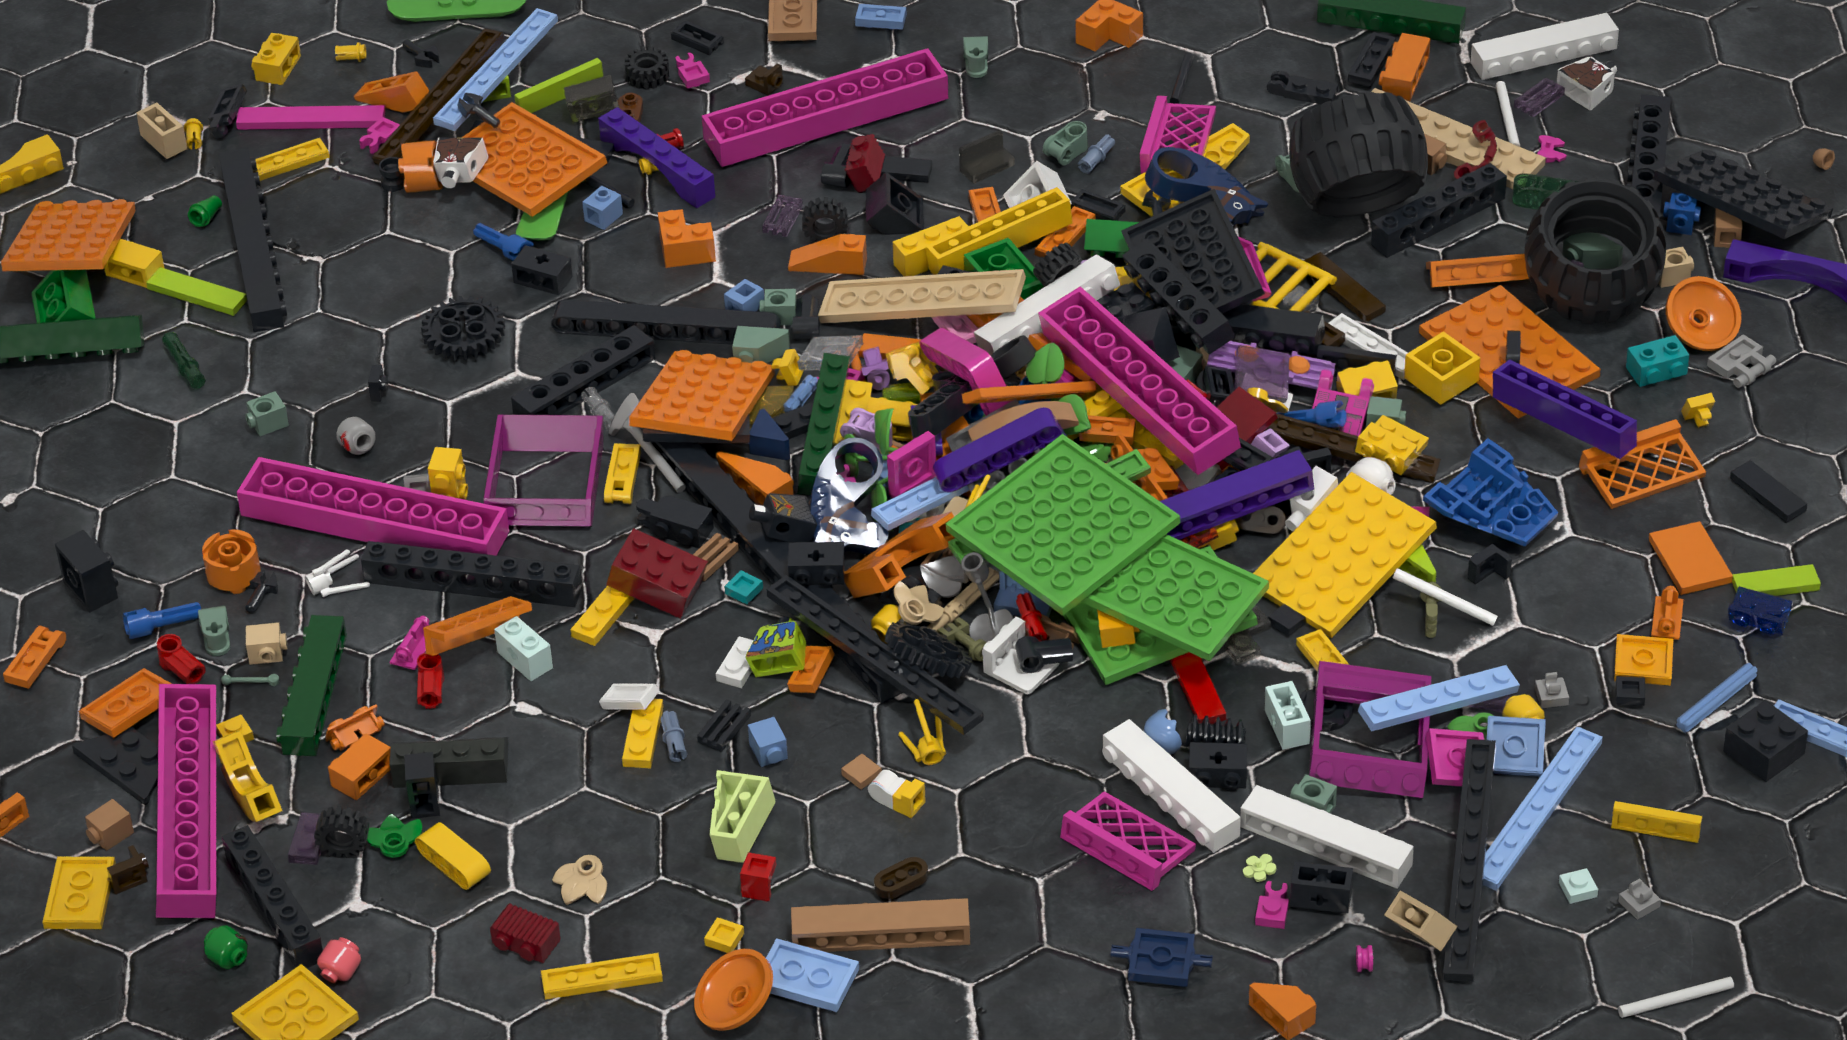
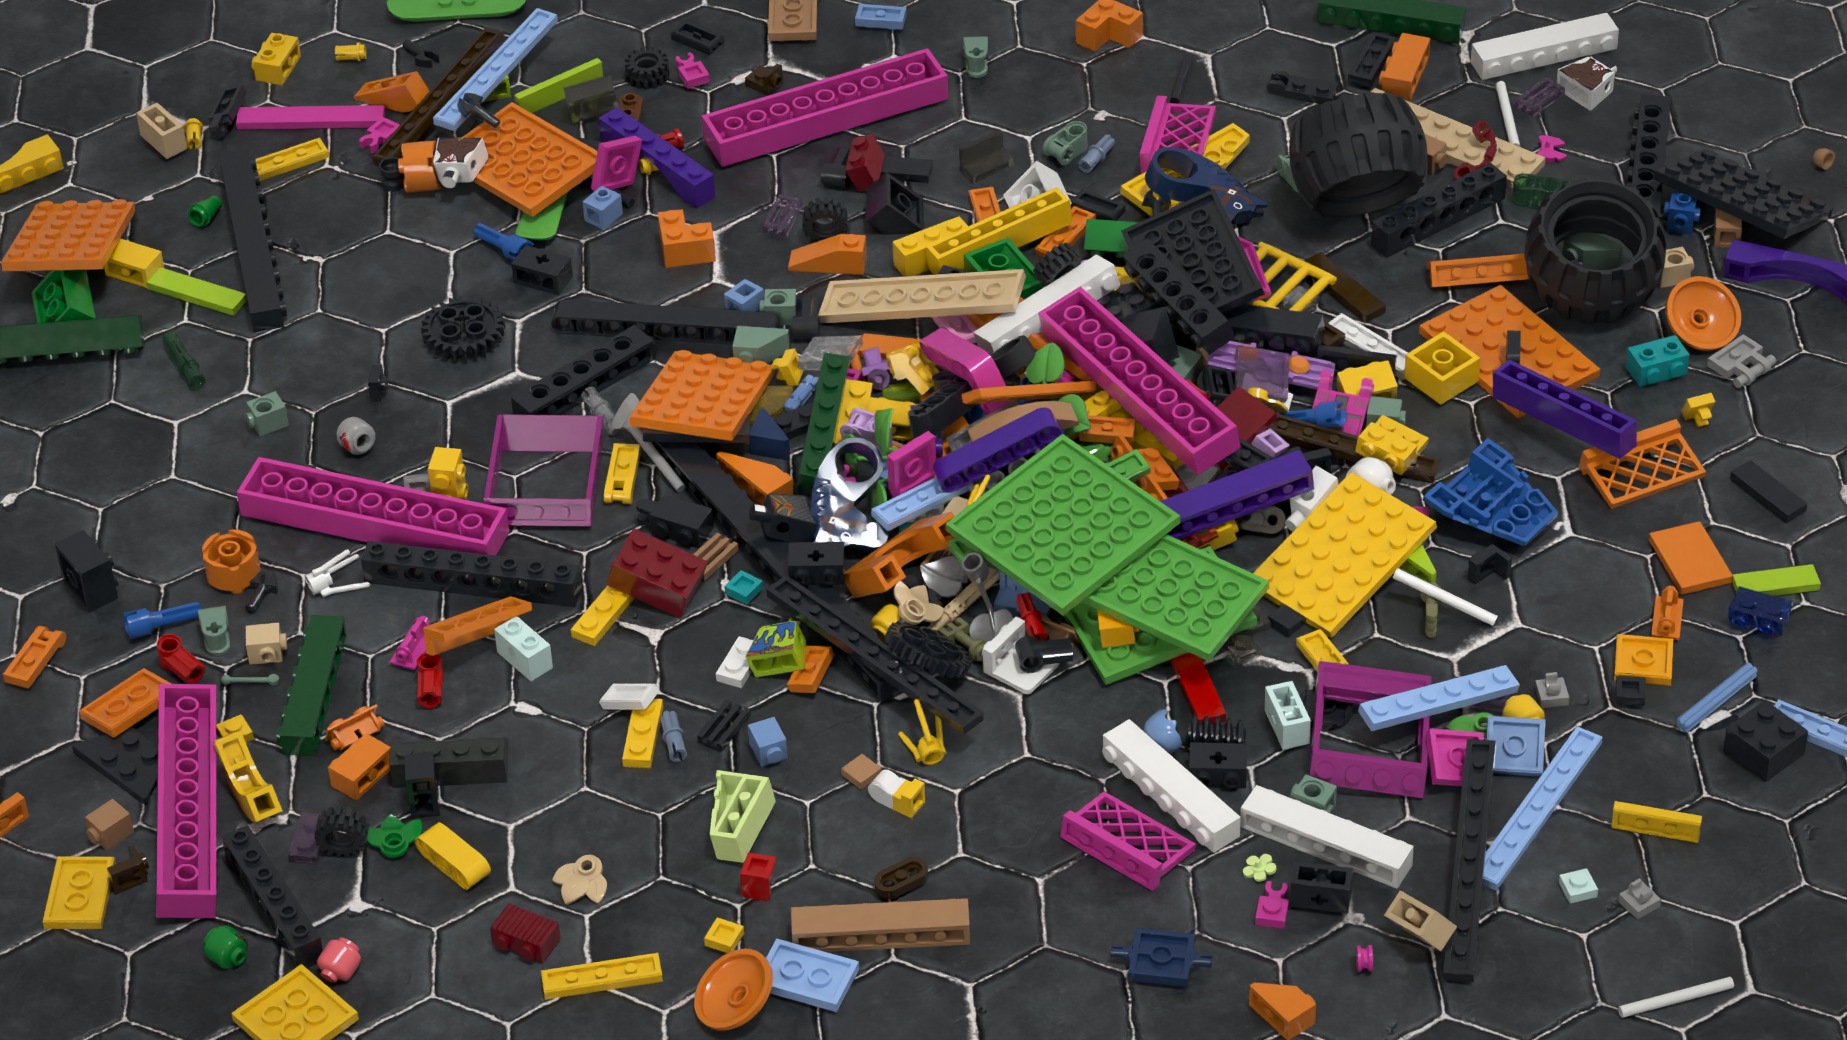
none -> dark pink plate [591,136,642,191]

